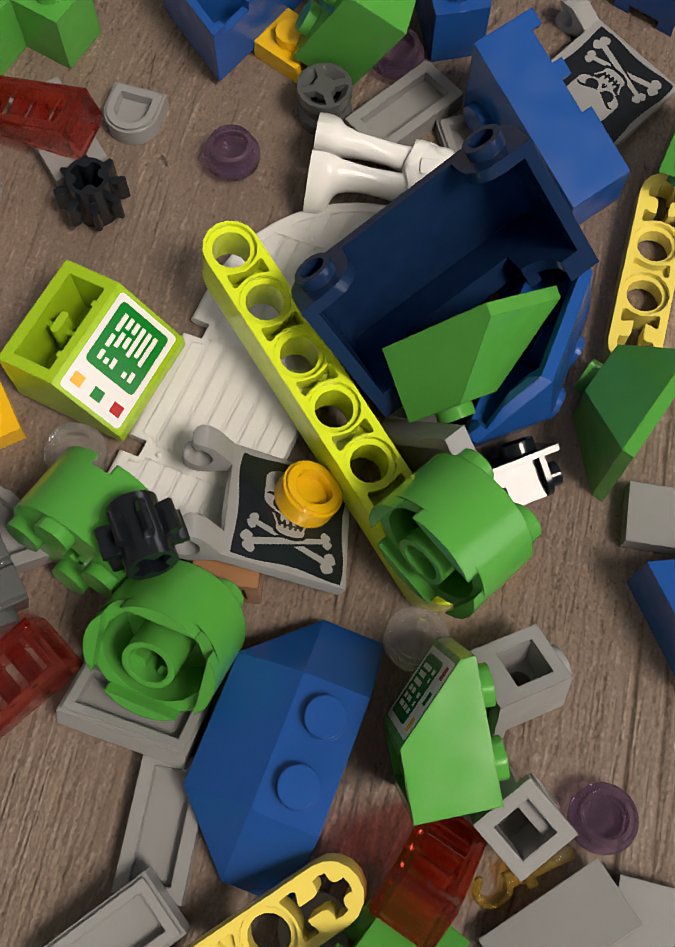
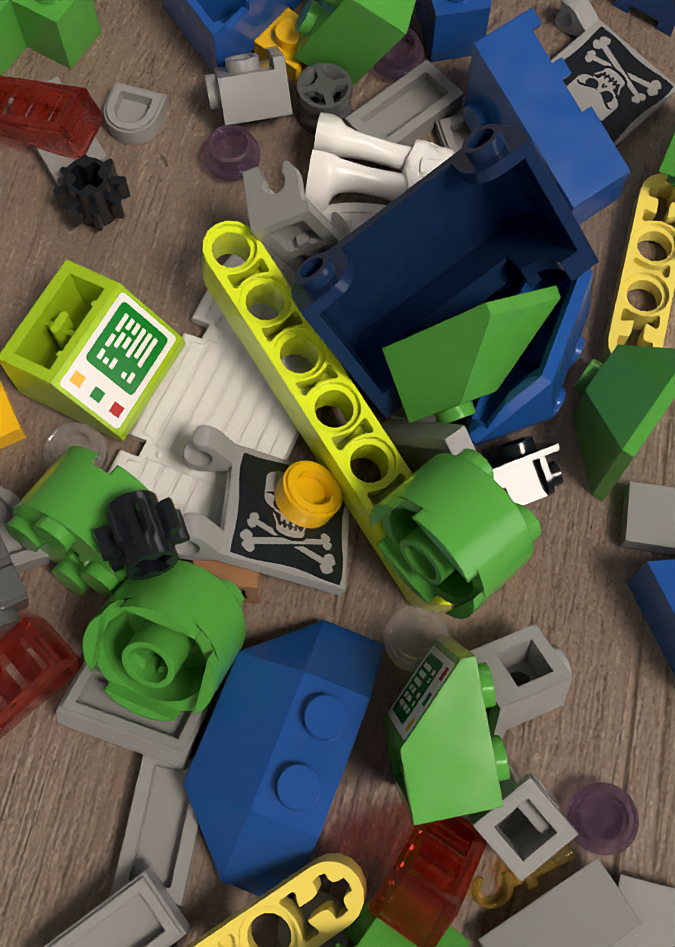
none -> light grey brick [204,46,292,125]
none -> light grey hinge [242,161,350,273]

